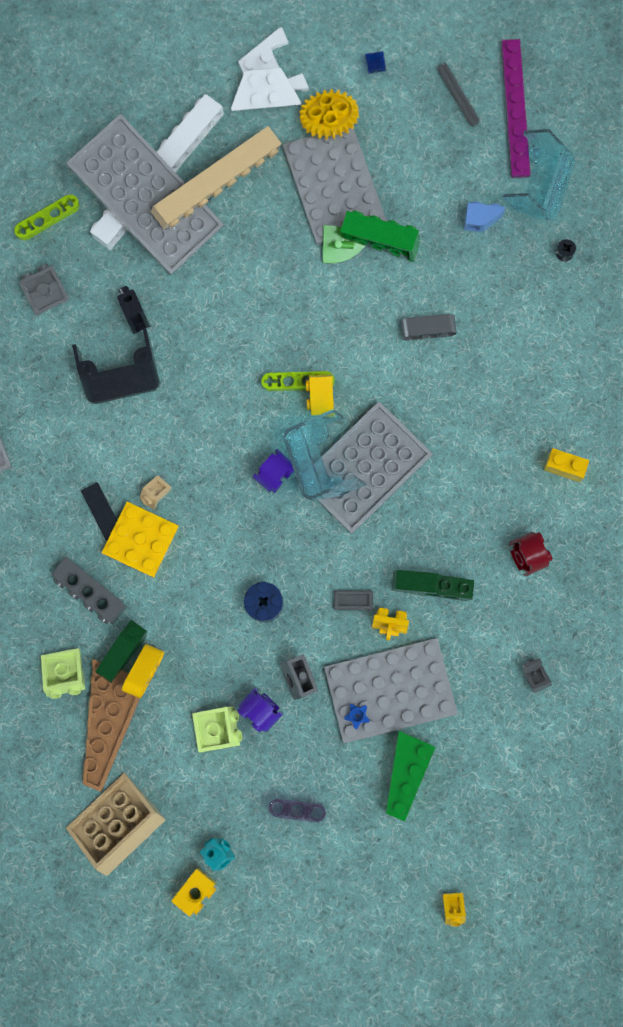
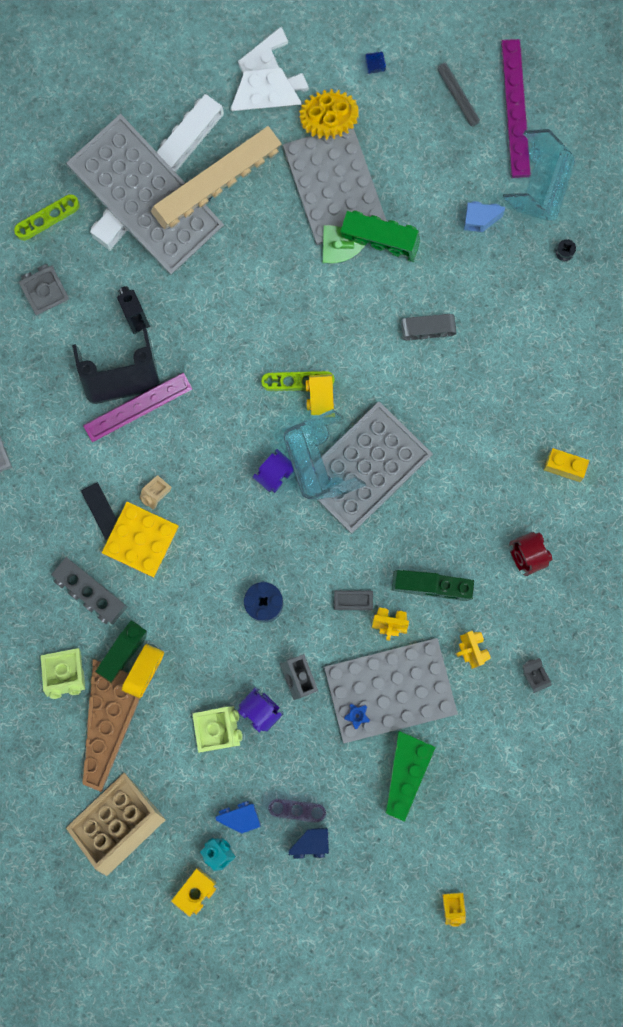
none -> magenta plate [83,372,192,442]
none -> blue slope [215,801,261,834]
none -> dark blue slope [289,828,329,859]
none -> yellow hips [456,631,491,669]

